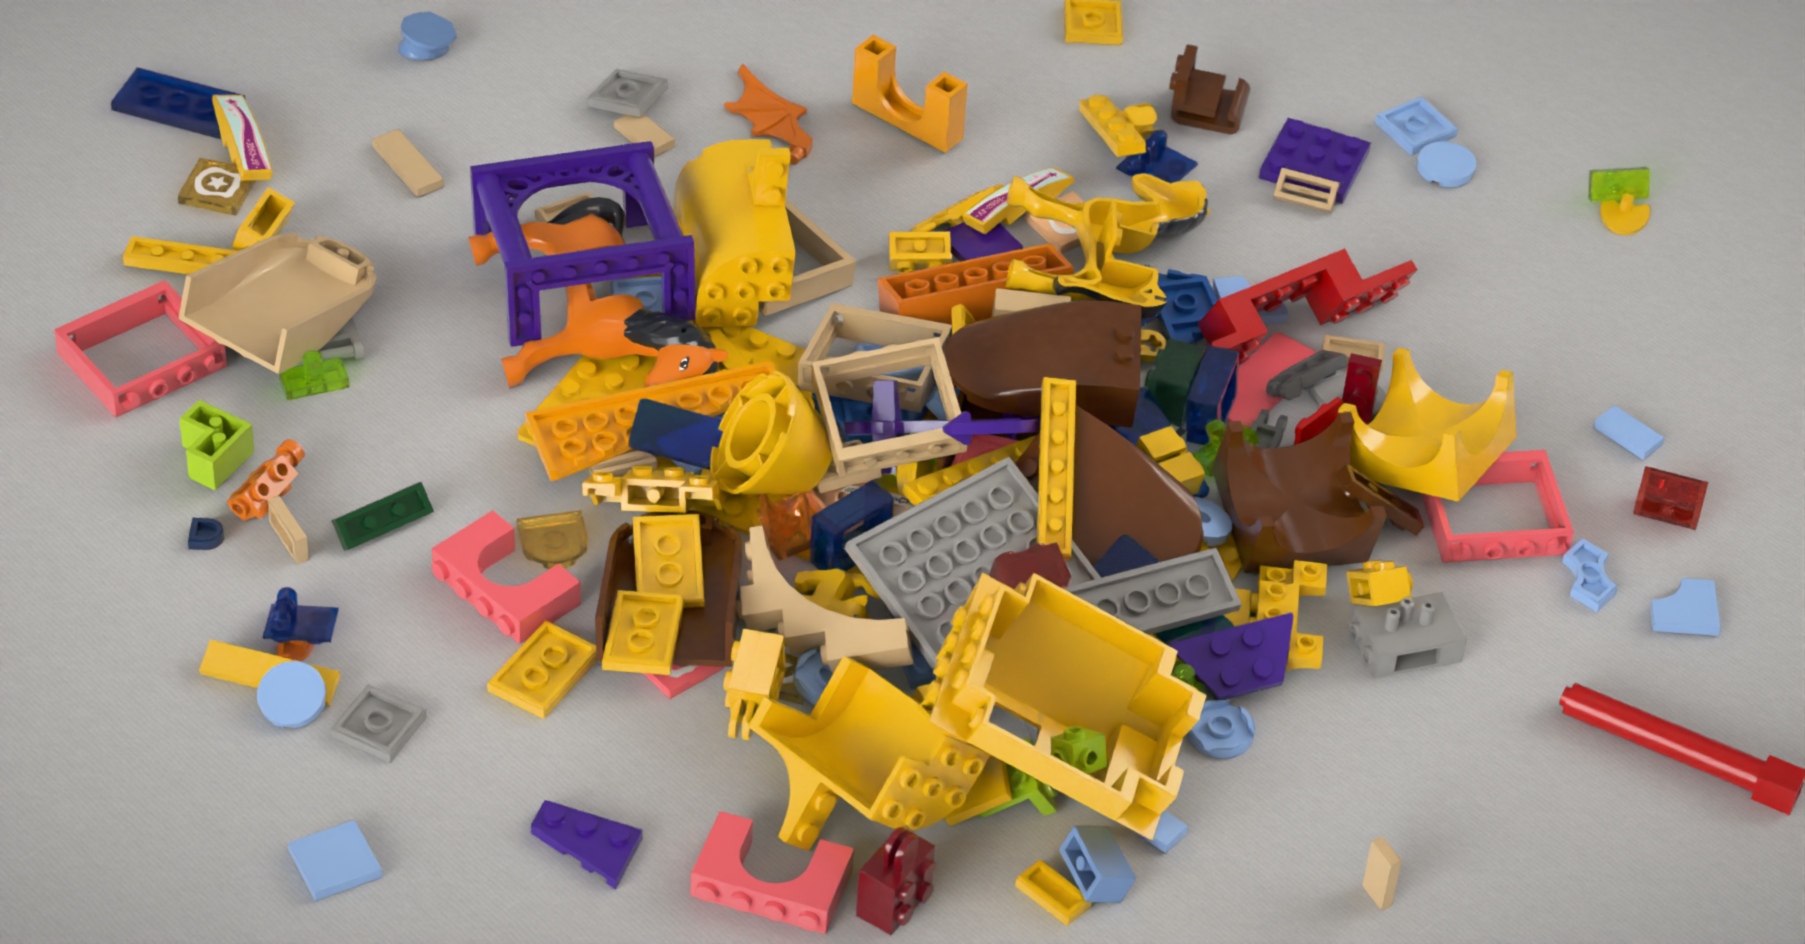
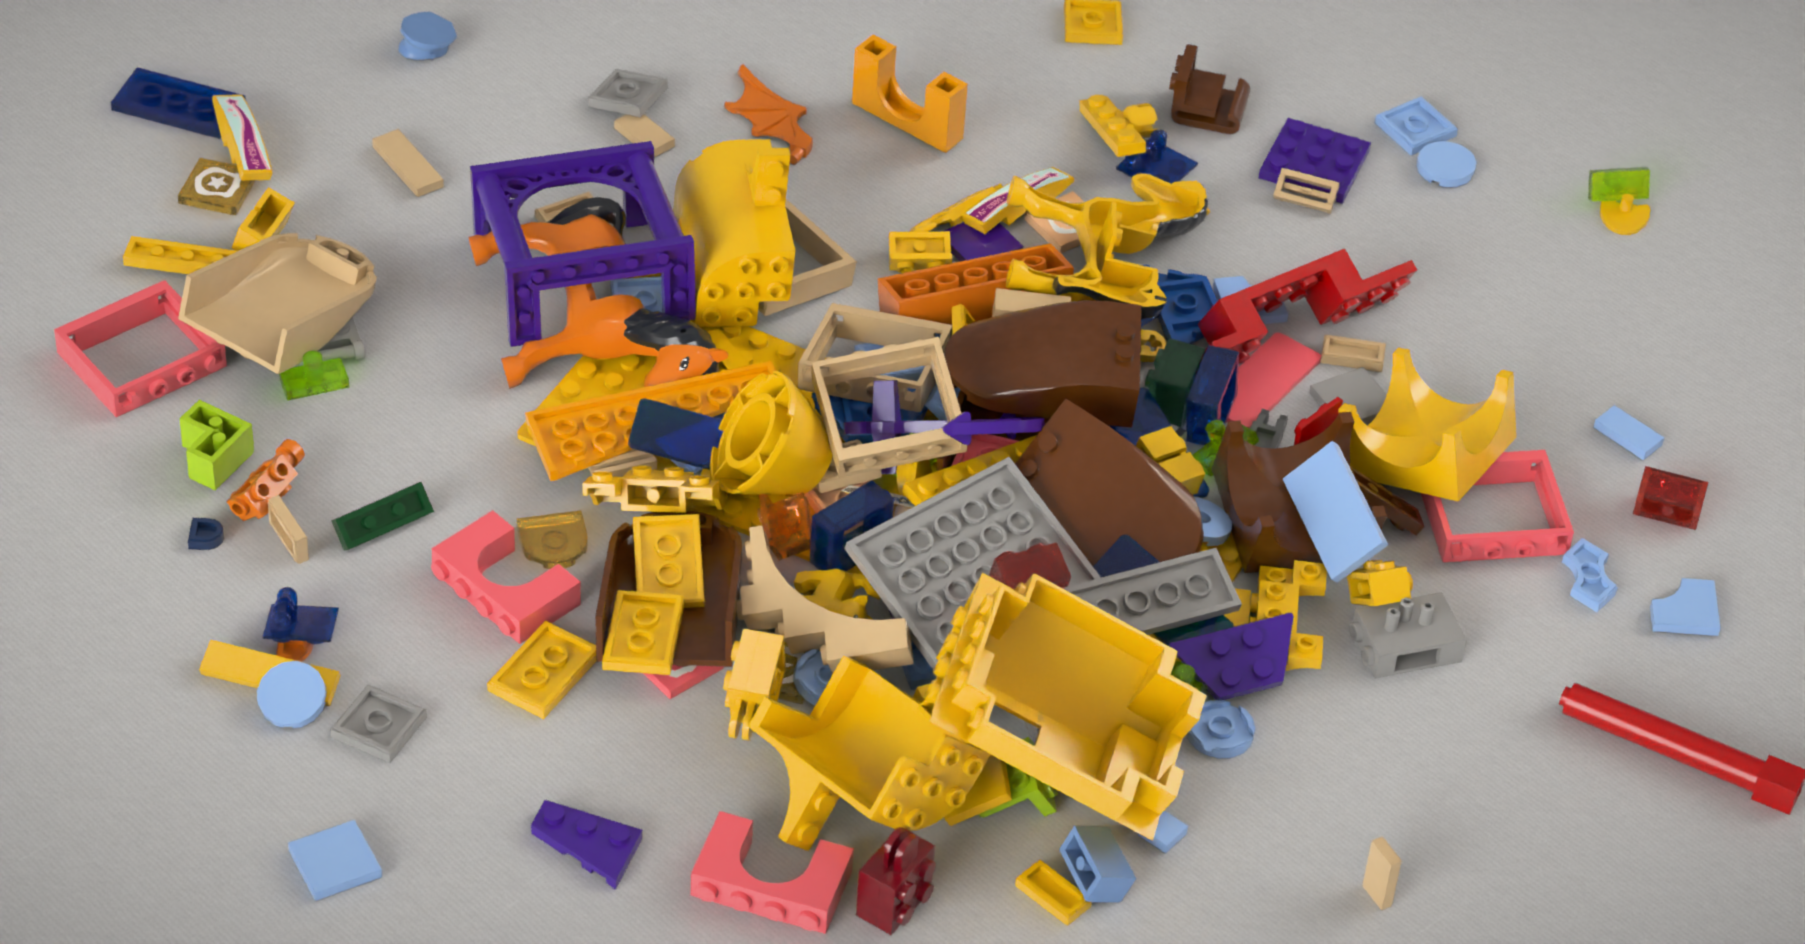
yellow tile [1036,377,1076,562] -> none
lime brick [1050,727,1107,775] -> none
dark grey hinge [1266,350,1348,400] -> none
dark red bracket [1342,353,1382,425] -> none
none -> light blue tile [1283,441,1388,583]

